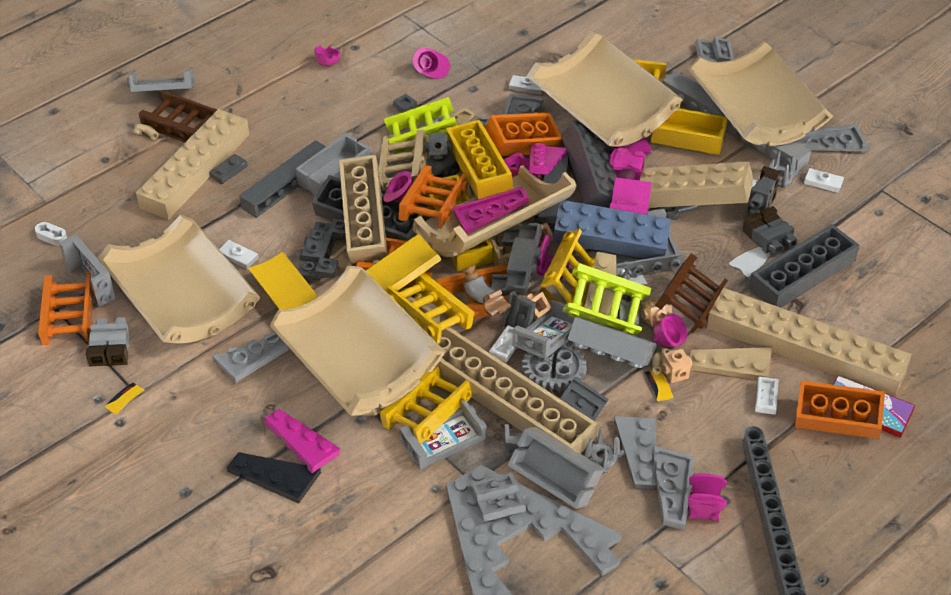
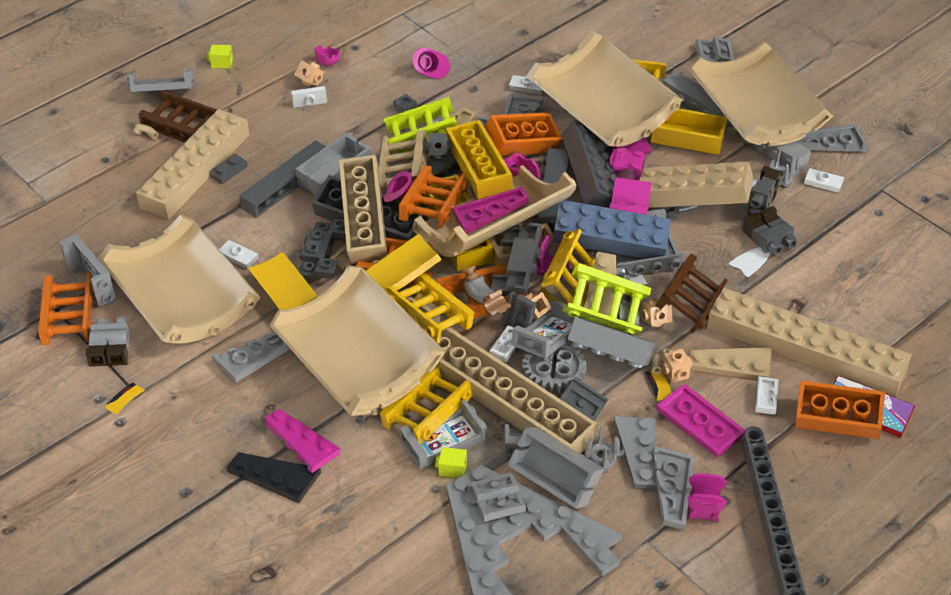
white beam [35,222,68,246] -> none
dark pink wing [529,143,567,175] -> none
dark pink piece [652,314,688,348] -> none
dark grey brick [748,224,860,308] -> none
none -> neon yellow brick [207,45,233,68]
none -> white plate [291,86,327,108]
none -> light nougat brick [294,60,325,87]
none -> neon yellow brick [435,447,467,478]
none -> dark pink plate [656,384,745,458]

